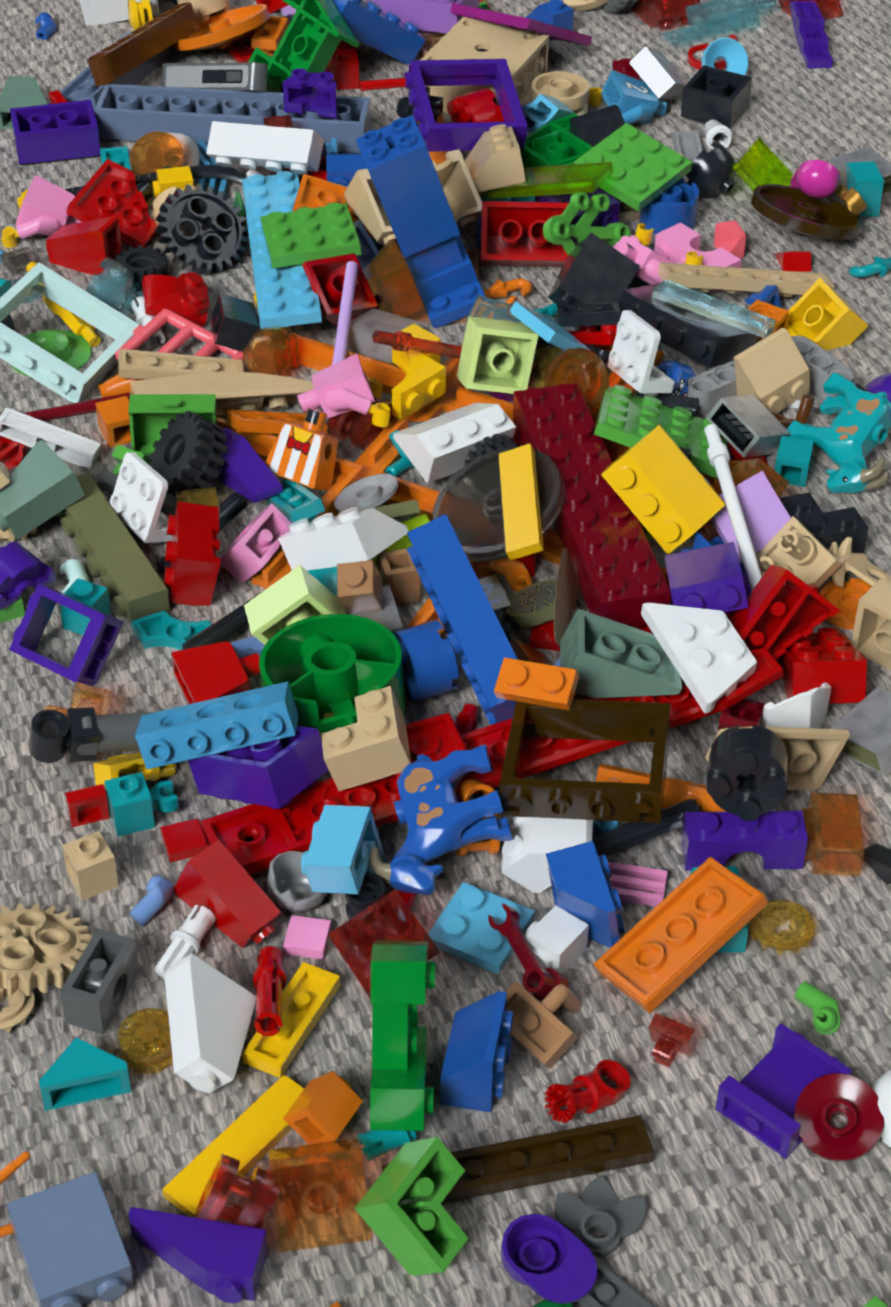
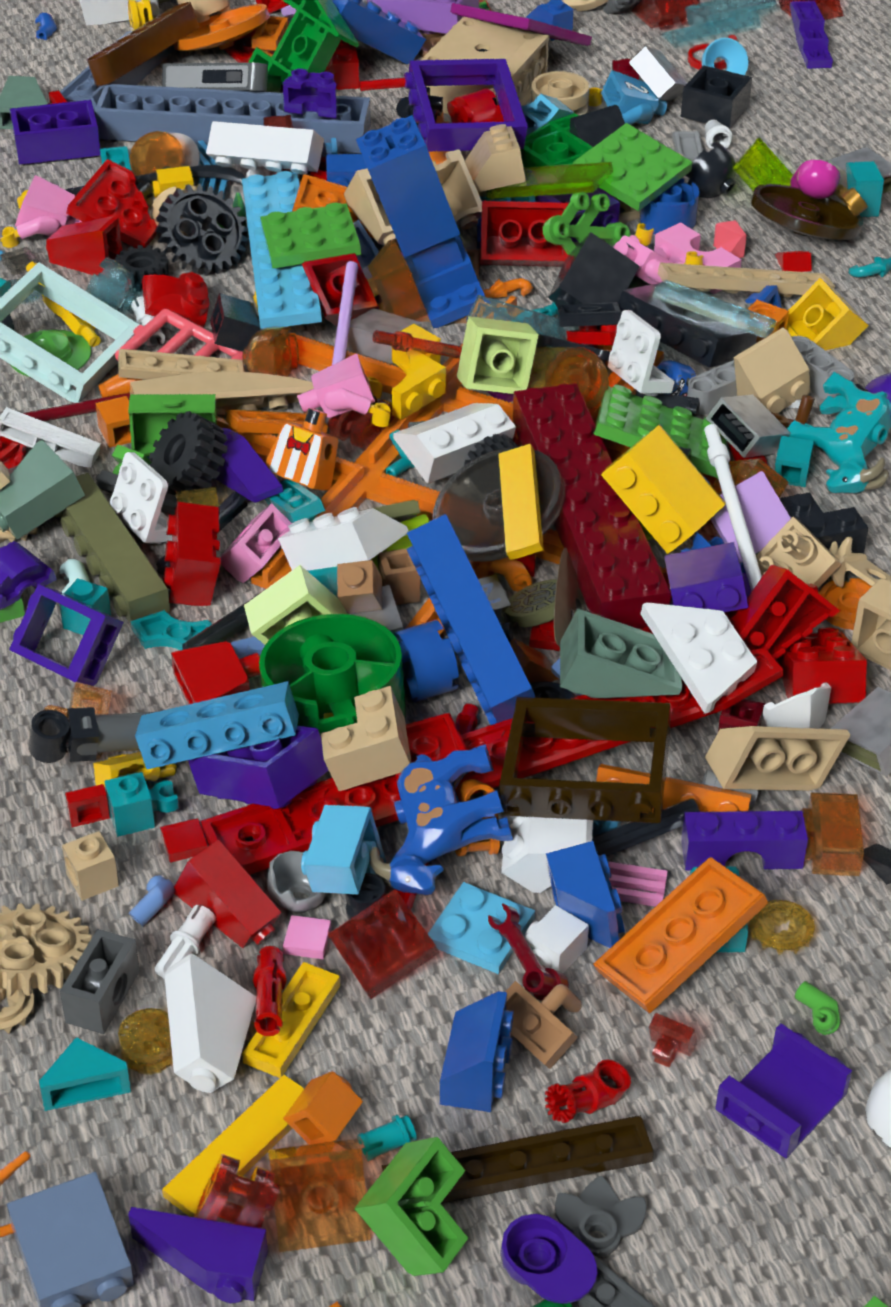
light grey dish [334,474,398,513] -> none
green wedge [370,940,435,1131] -> none
orange plate [494,658,579,711] -> none
medium azure tile [509,301,590,359] -> none
black brick [706,725,788,821] -> none
dark red dish [794,1073,884,1162] -> none

